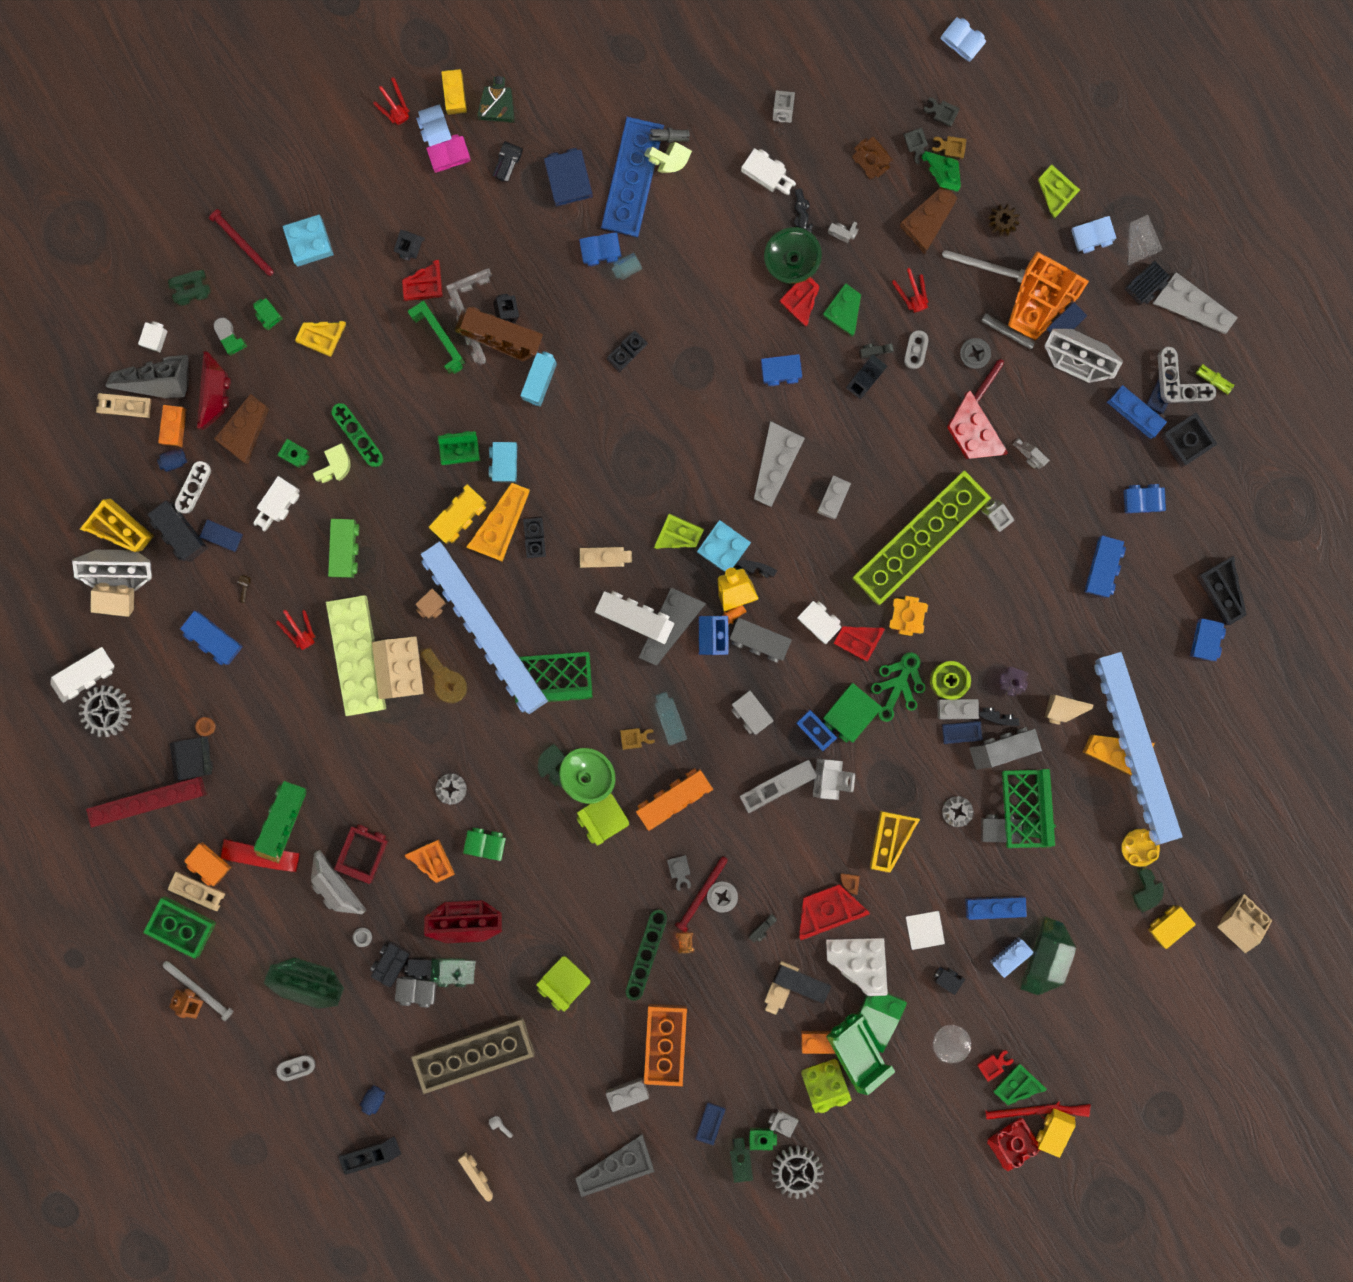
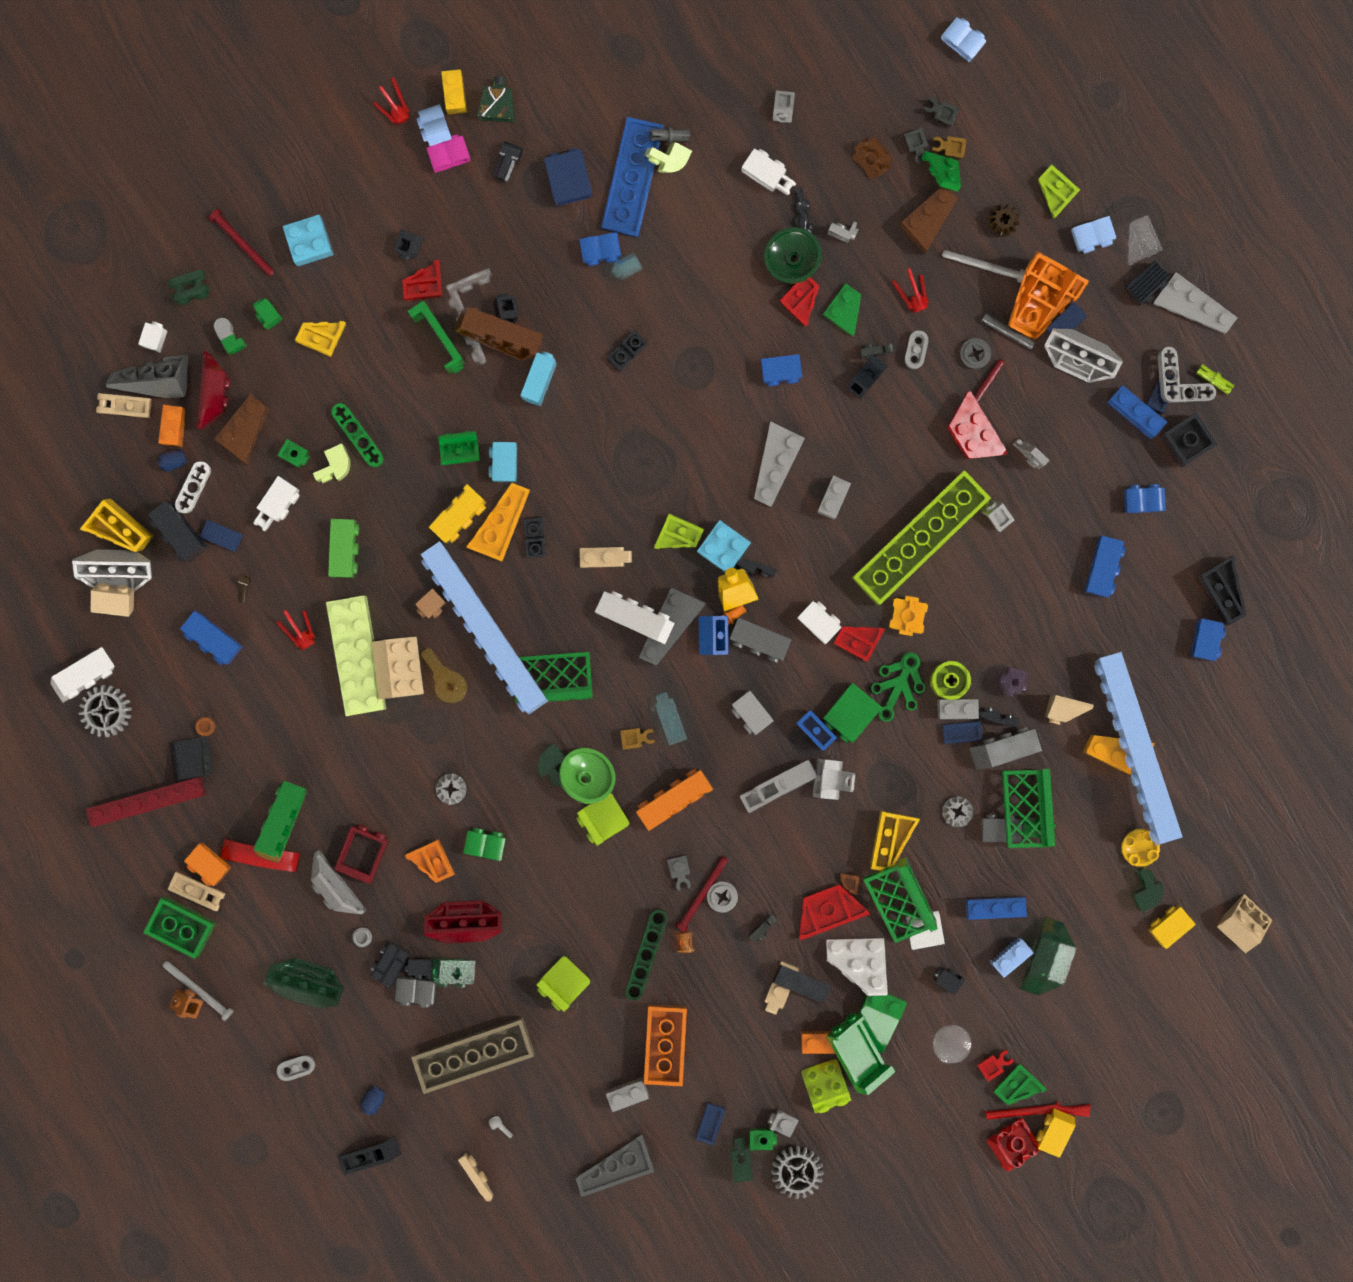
none -> green fence [863,857,938,943]

